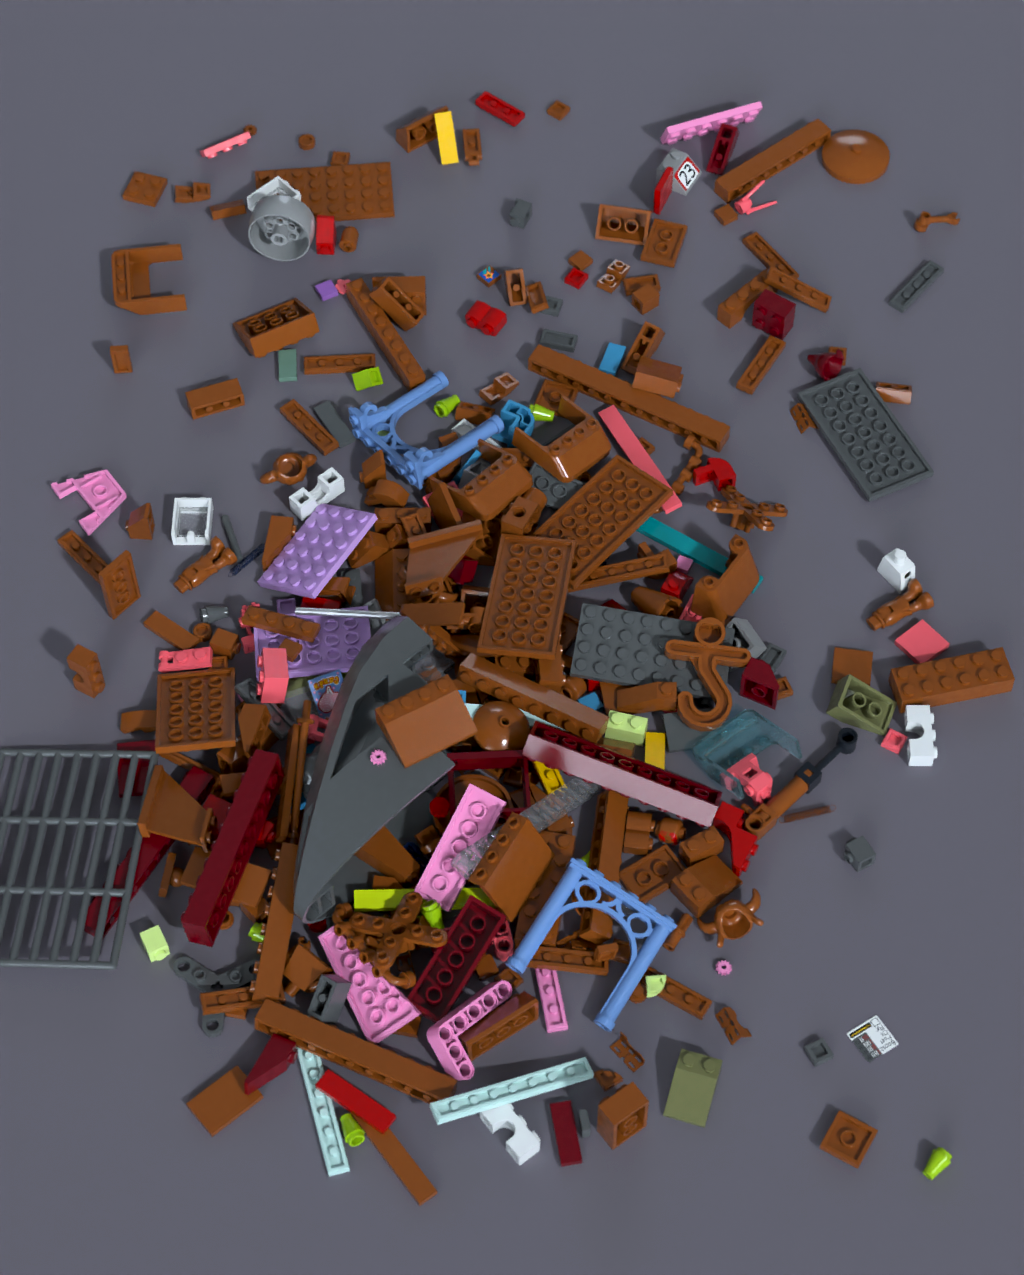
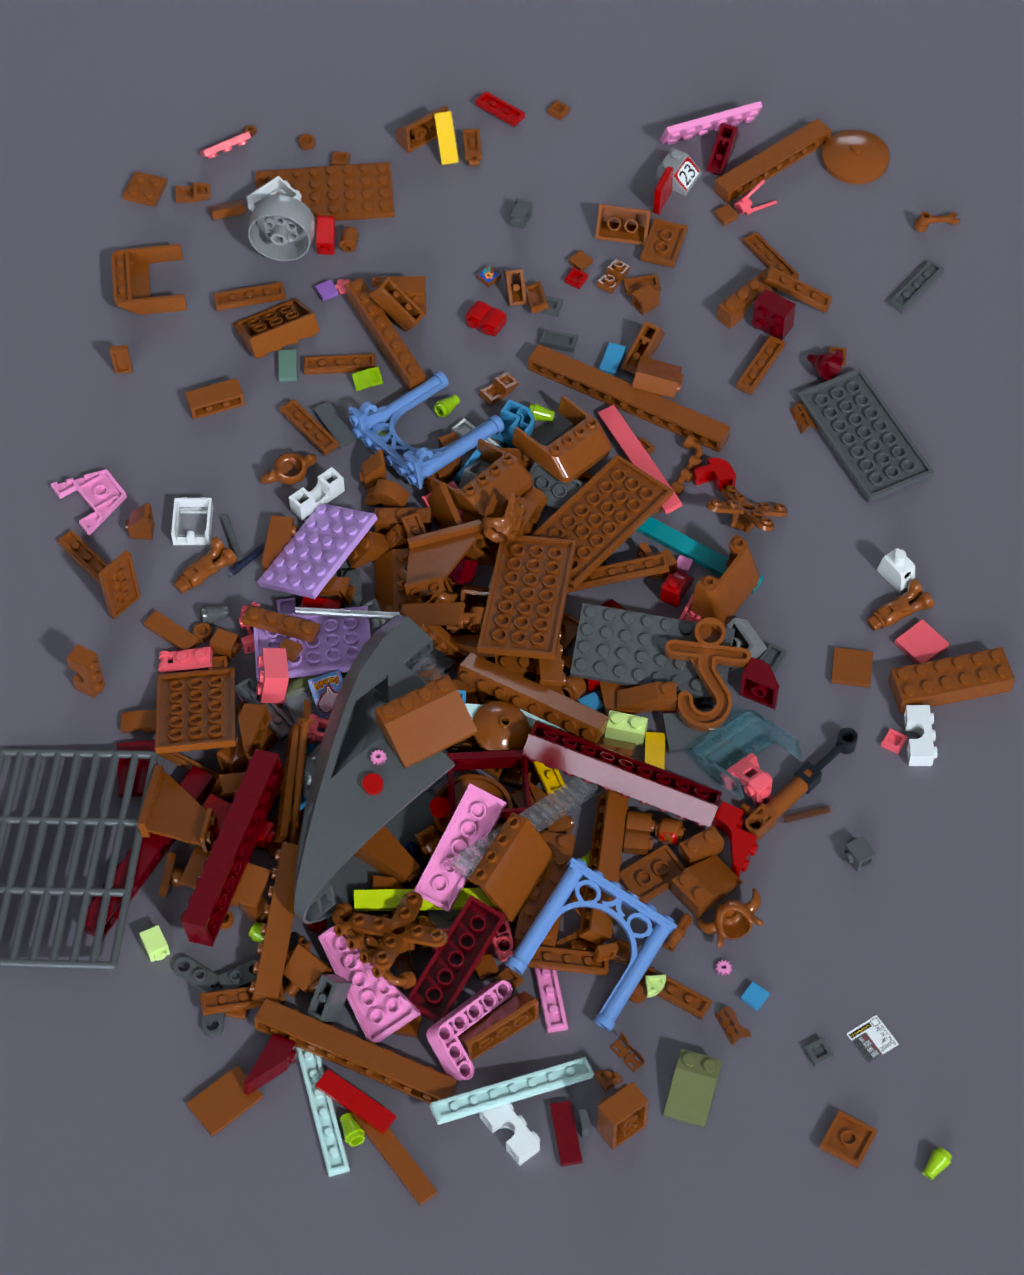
lime cone [421,899,445,929] -> none
dark orange slope [455,401,495,425] -> none
dark orange tile [534,379,579,418] -> none
dark orange cone [631,586,683,619] -> none
dark orange tile [776,676,794,700] -> none
olive slope [826,674,897,736] -> none
dark orange slope [875,382,912,405] -> none
none -> dark orange plate [213,282,286,311]
none -> red tile [362,773,384,795]
none -> dark orange piece [481,492,525,543]
none -> dark azure tile [741,982,770,1011]

